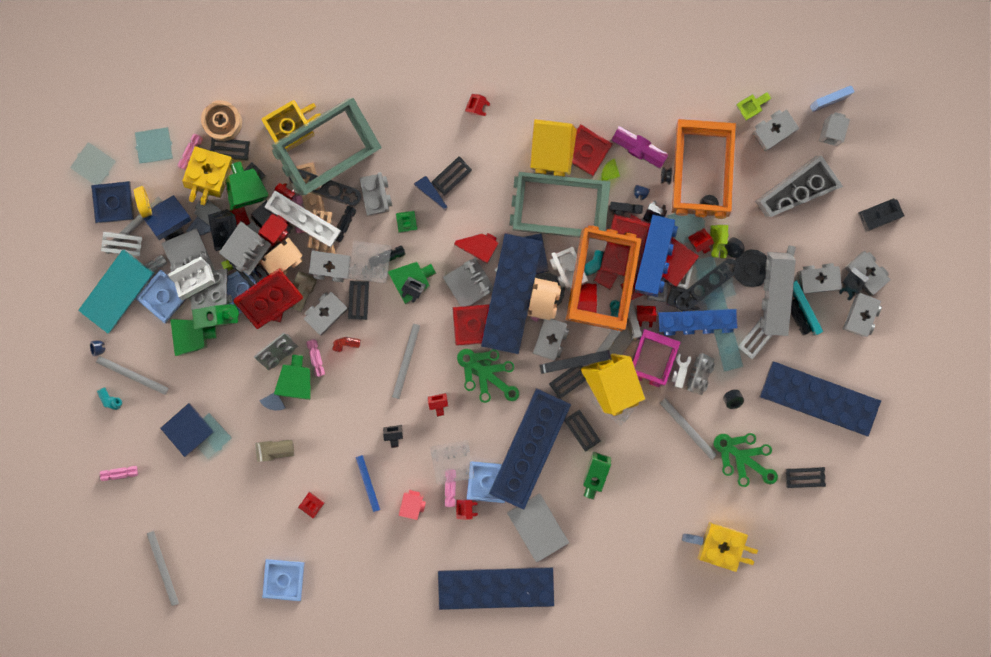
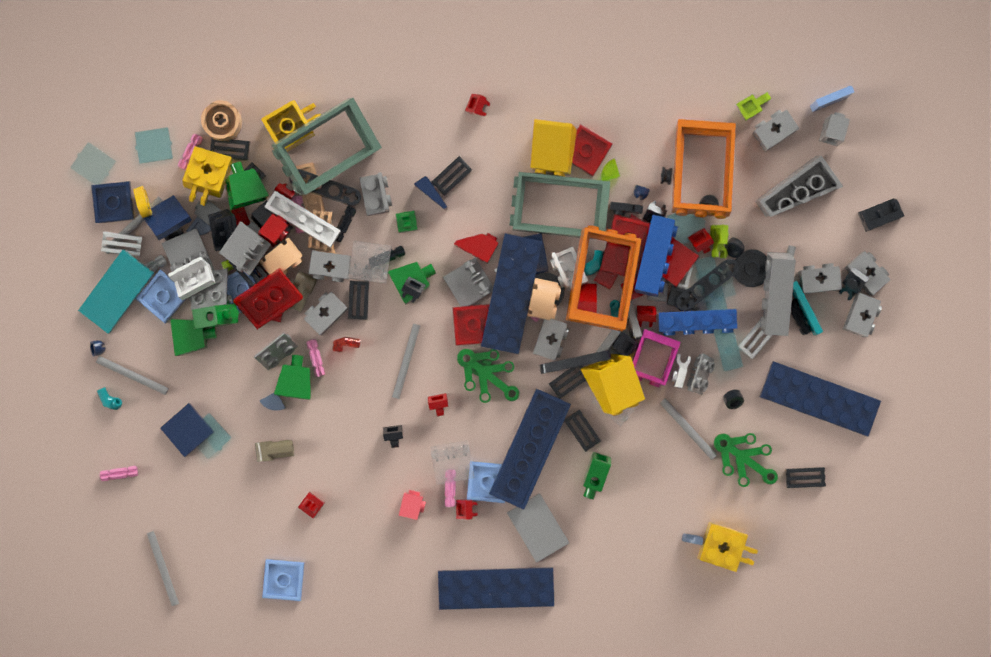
blue bar [355,455,380,512] -> none
magenta piece [611,126,669,169] -> none
none -> black tile [611,332,638,356]

